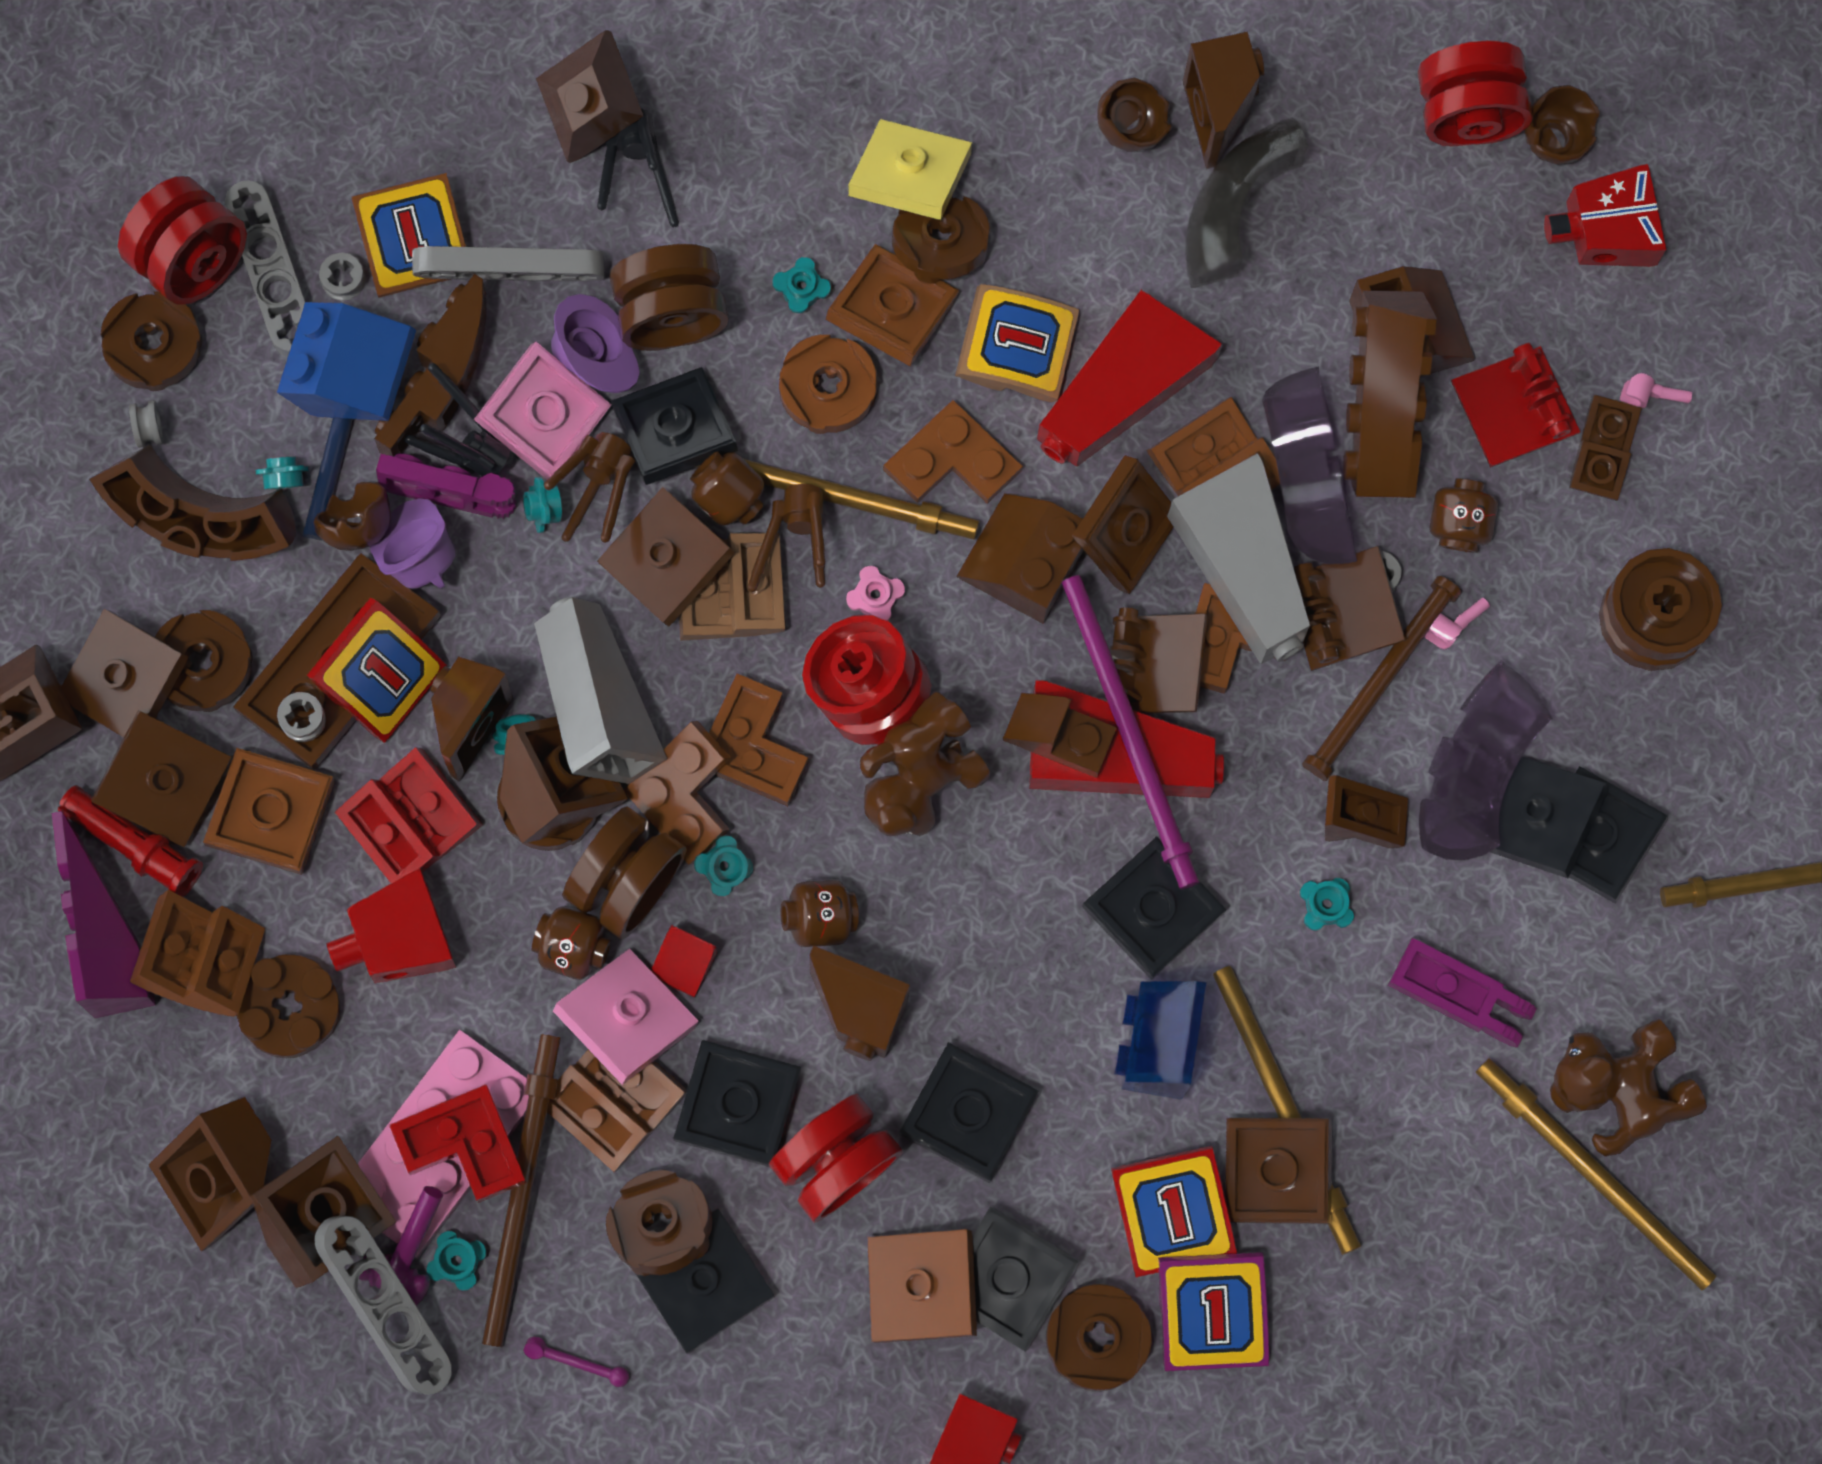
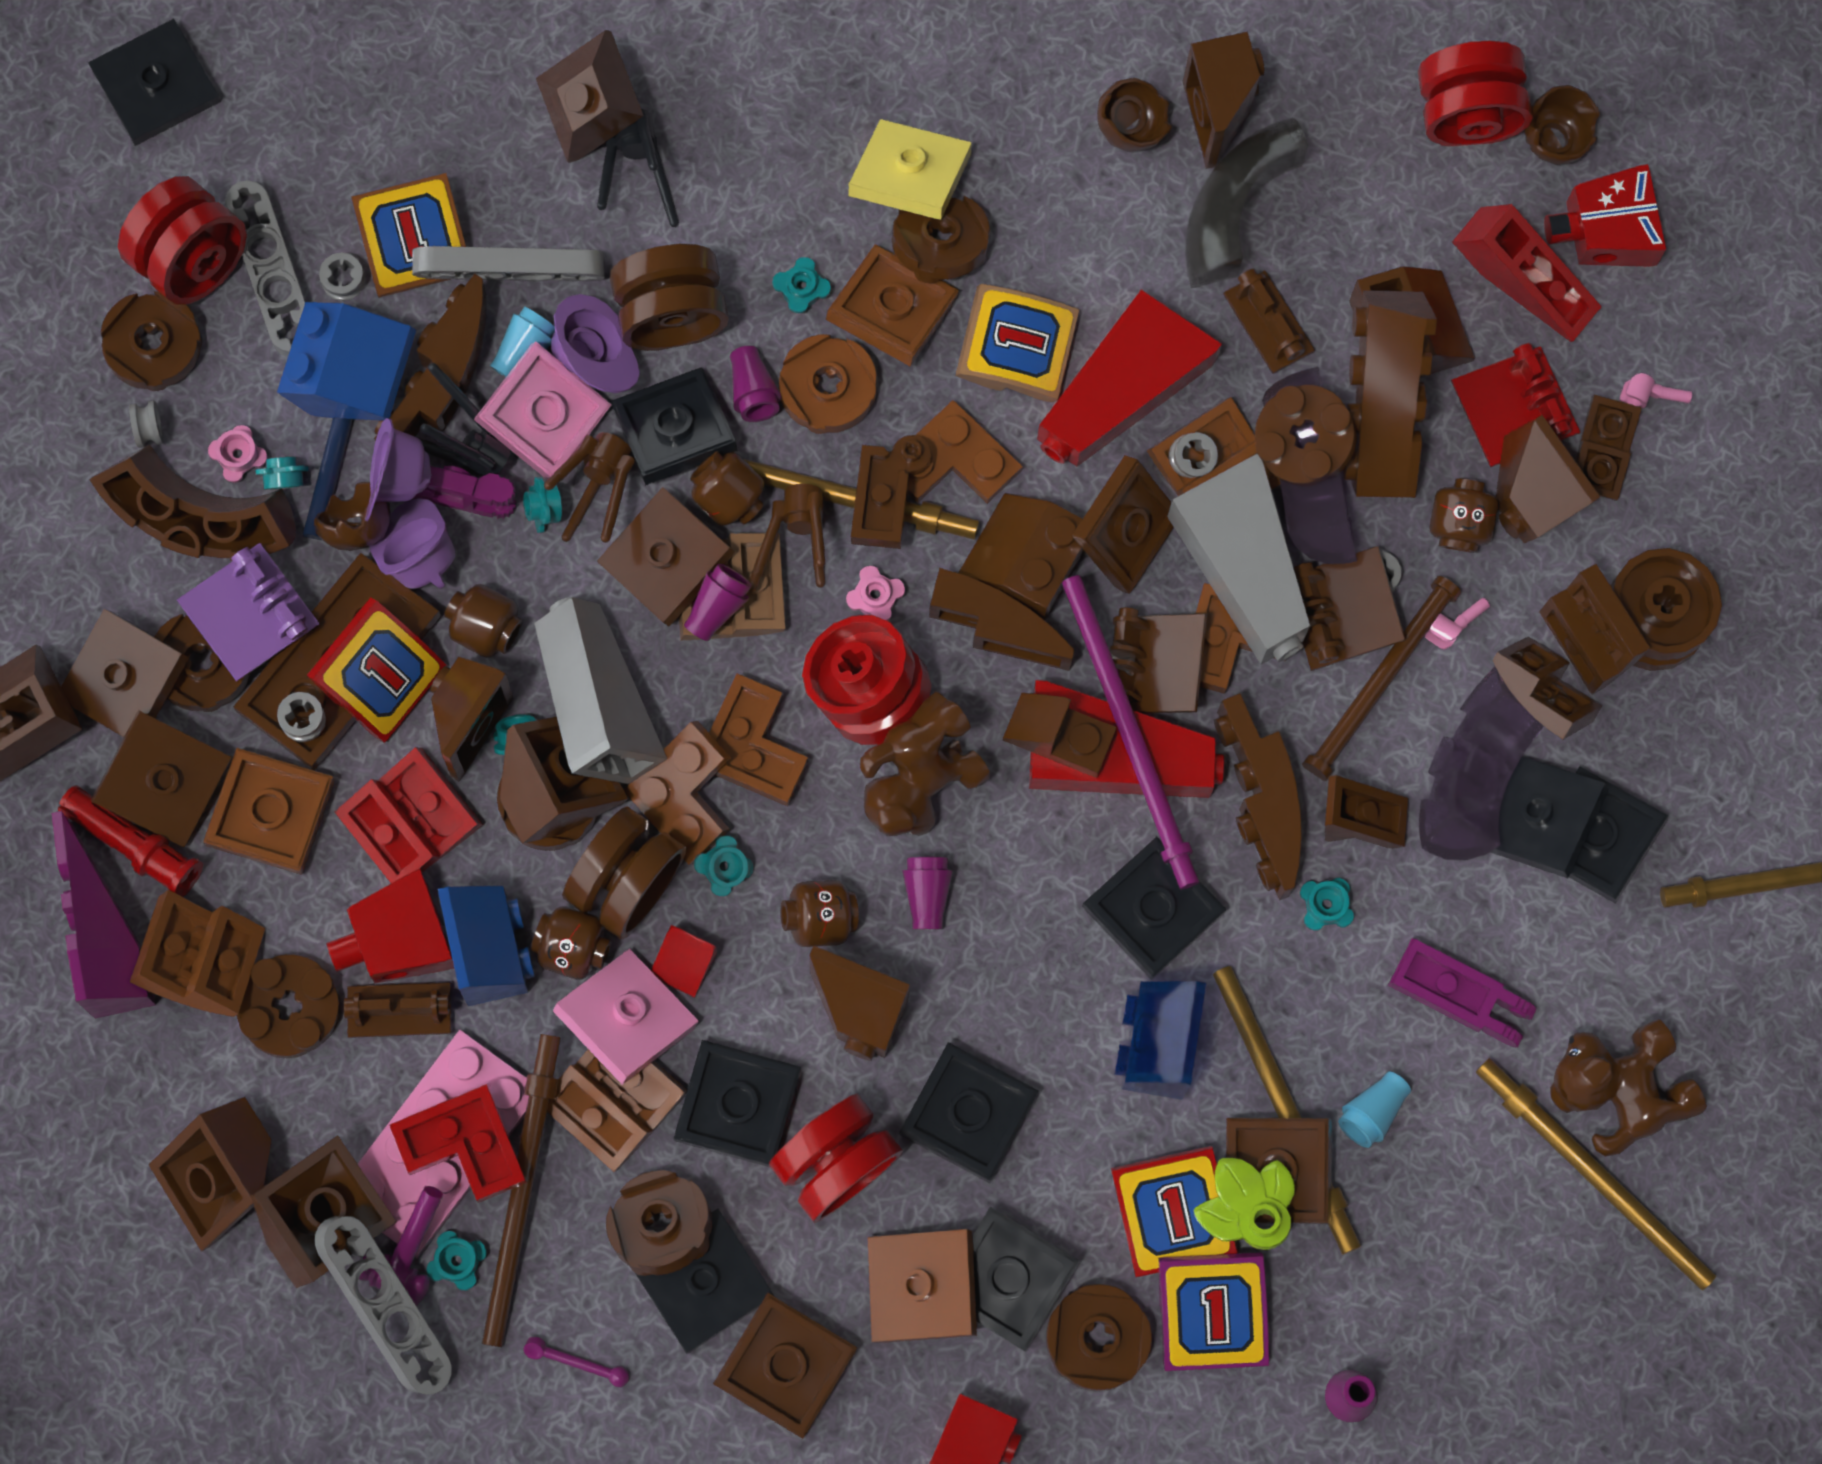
none -> black plate [88,19,221,146]
none -> medium lavender hinge [176,543,319,682]
none -> bright pink plate [208,425,268,483]
none -> reddish brown hinge [344,983,451,1038]
none -> medium lavender piece [365,418,431,522]
none -> blue slope [438,886,535,1007]
none -> reddish brown head [444,584,523,658]
none -> medium azure cone [490,306,555,378]
none -> magenta cone [684,564,752,641]
none -> reddish brown plate [713,1293,857,1439]
none -> magenta cone [730,346,781,422]
none -> reddish brown hinge [851,435,932,549]
none -> magenta cone [902,857,953,930]
none -> reddish brown slope [929,567,1074,671]
none -> light grey bush [1169,432,1218,478]
none -> lime plate [1194,1158,1295,1250]
none -> reddish brown slope [1214,693,1301,900]
none -> reddish brown hinge [1223,268,1315,374]
none -> reddish brown plate [1255,385,1357,487]
none -> magenta cone [1325,1370,1377,1423]
none -> medium azure cone [1338,1071,1411,1148]
none -> red slope [1452,204,1602,342]
none -> reddish brown slope [1492,637,1602,740]
none -> reddish brown slope [1495,415,1600,544]
none -> reddish brown slope [1539,564,1650,695]

